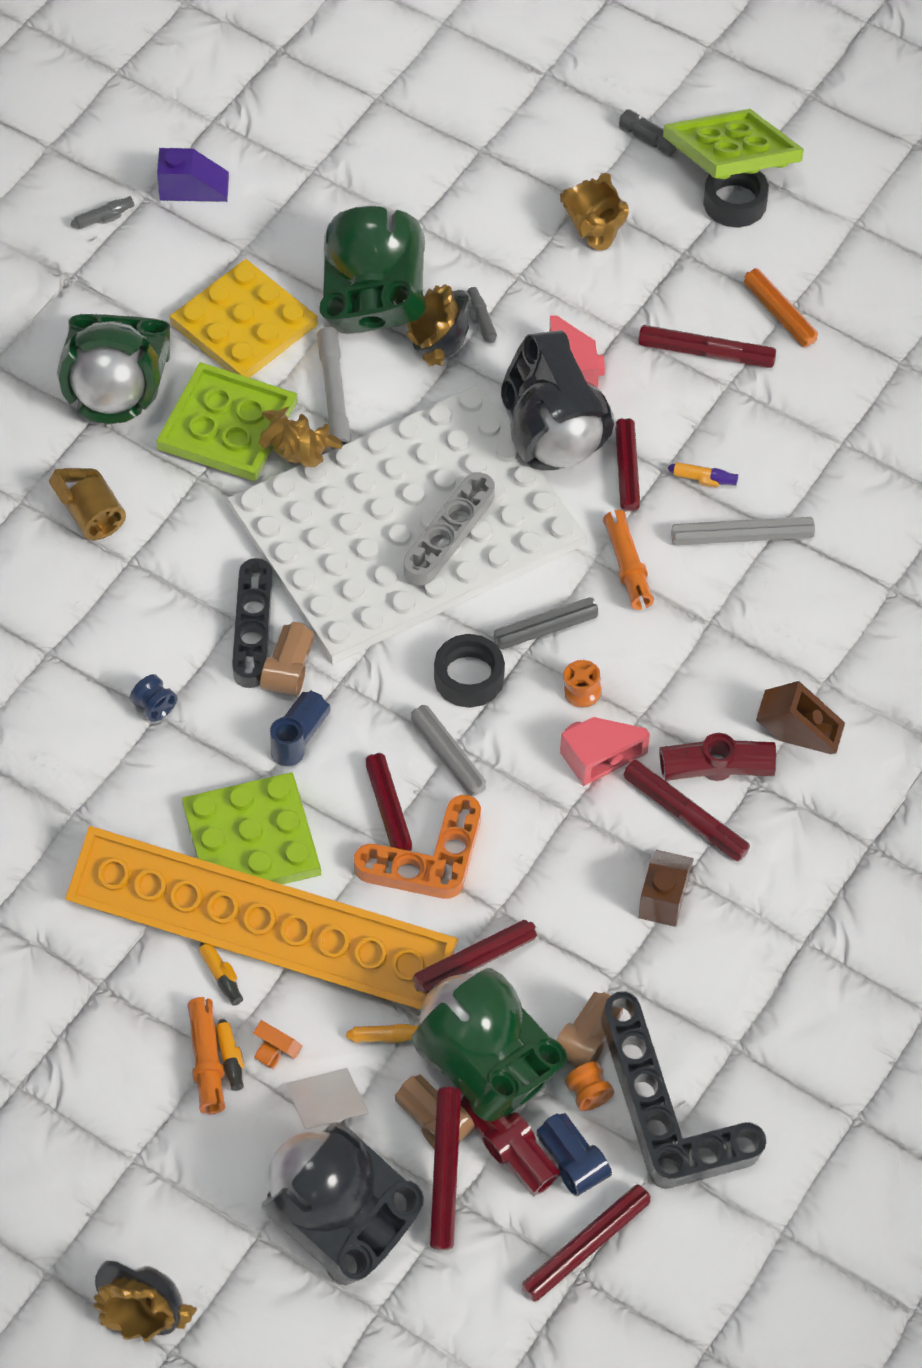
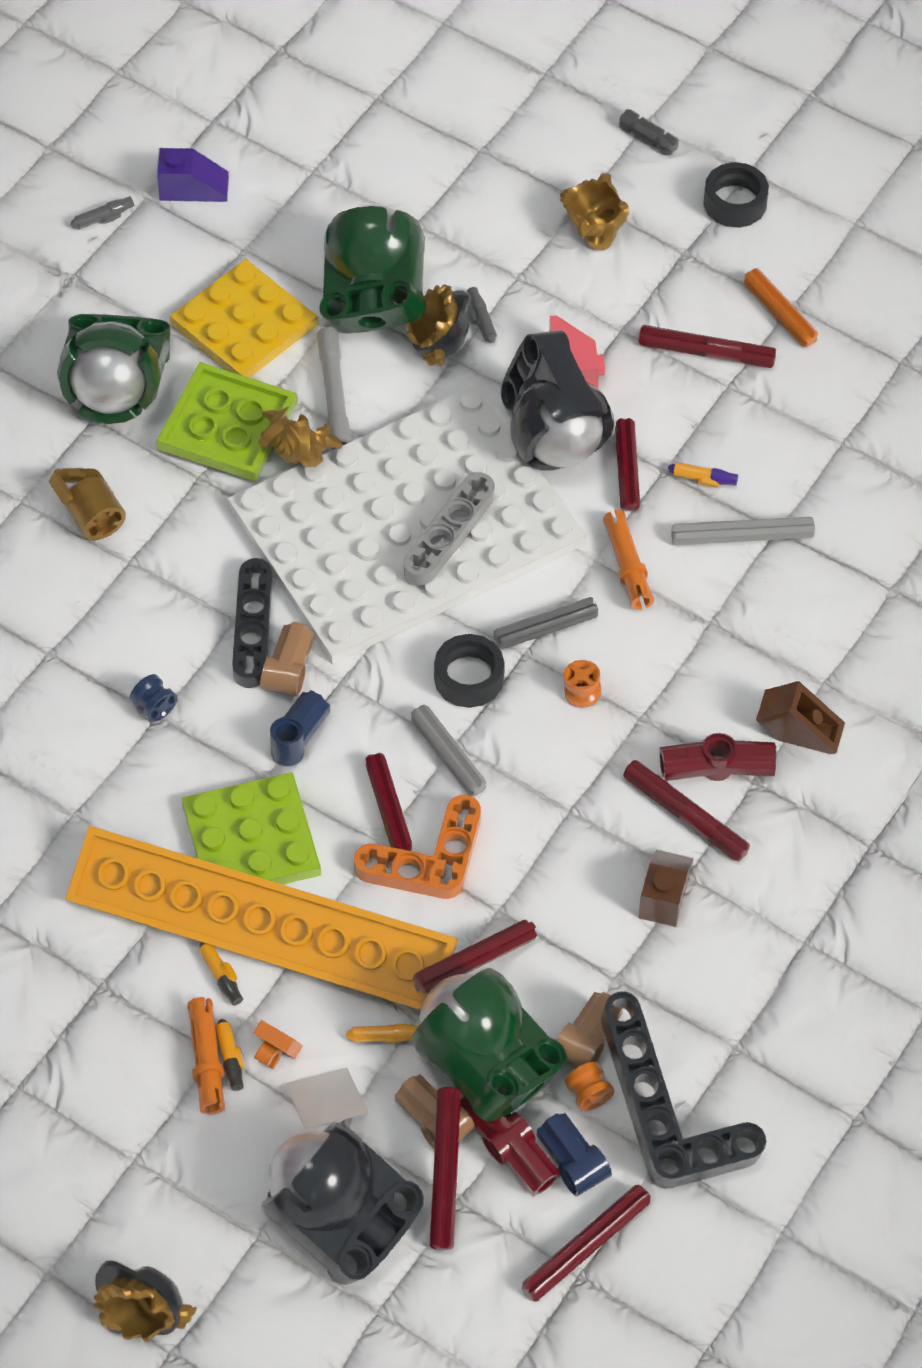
coral slope [560,717,650,786] -> none
lime plate [663,108,804,179] -> none

